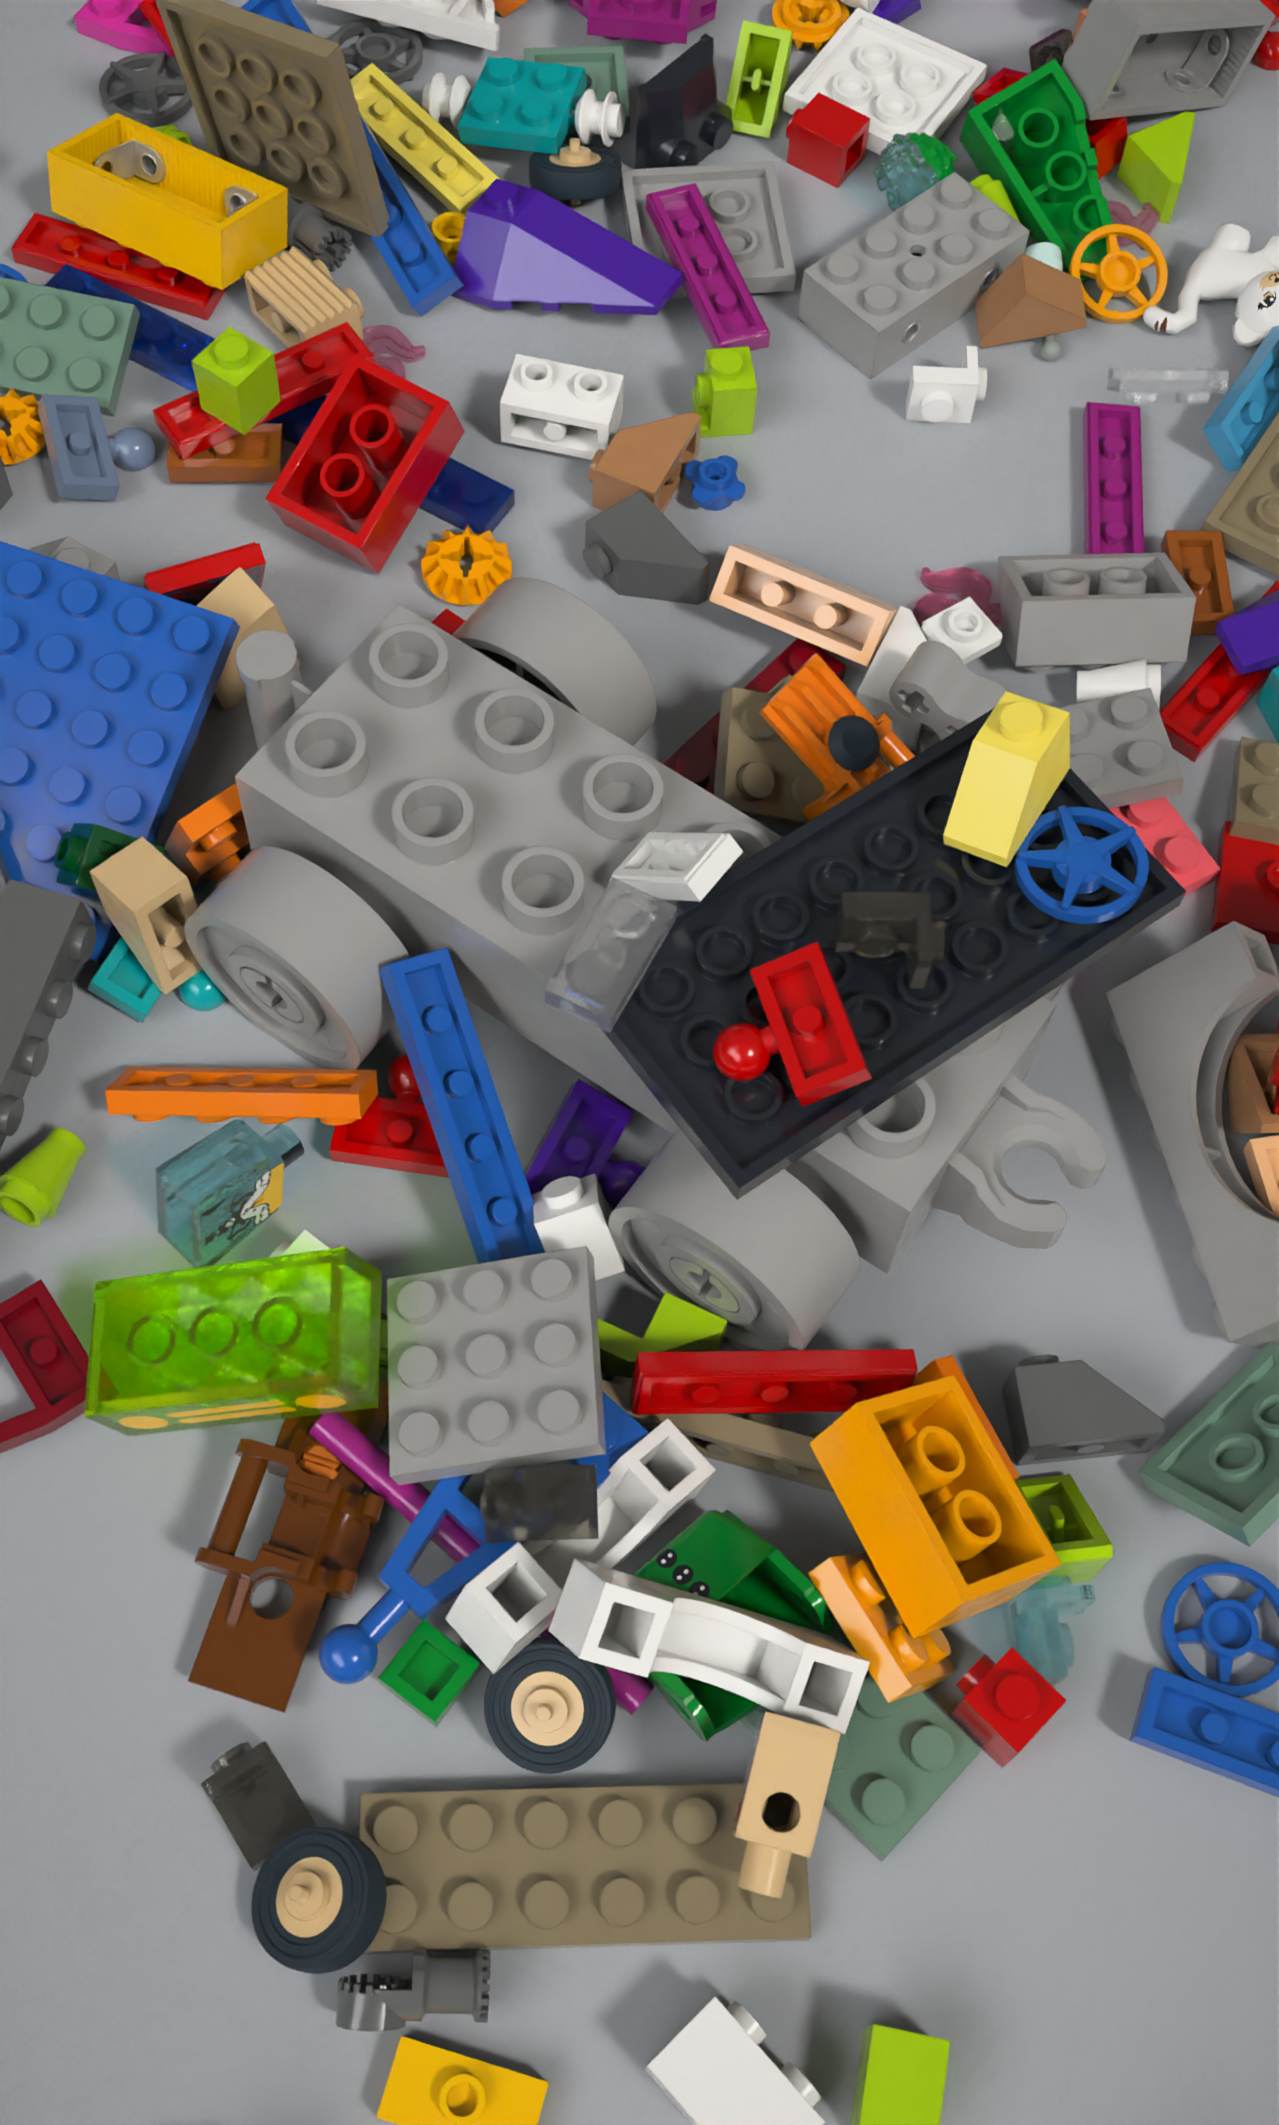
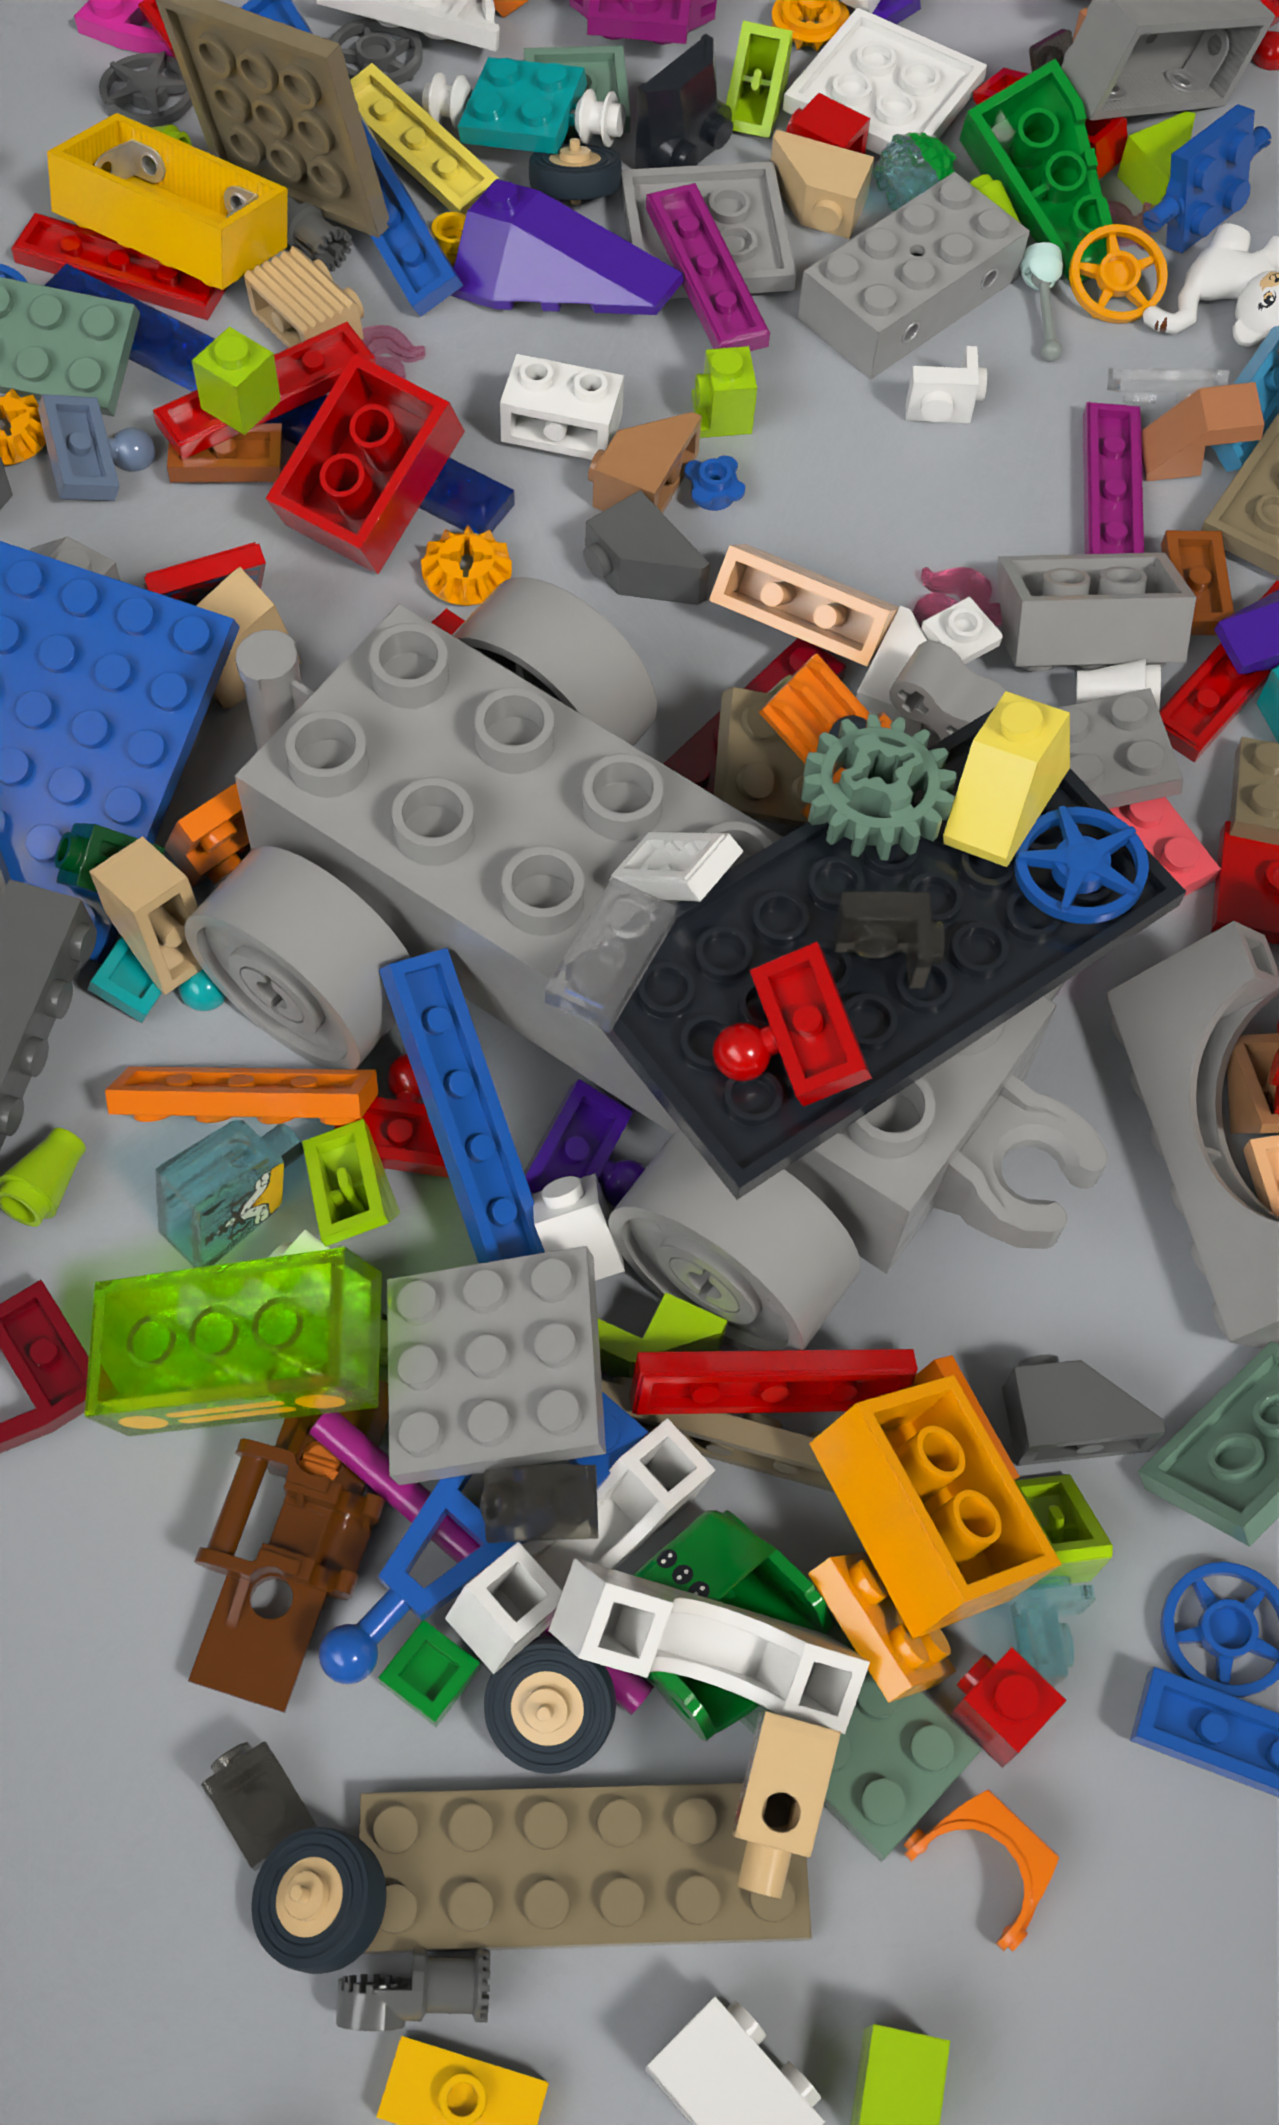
medium nougat slope [975,253,1087,349] -> none
none -> lime slope [302,1118,401,1247]
none -> tan slope [771,129,874,239]
none -> sand green gear [801,714,957,860]
none -> orange helmet [903,1789,1059,1952]
none -> nougat slope [1141,382,1265,482]
none -> blue plate [1143,104,1271,254]

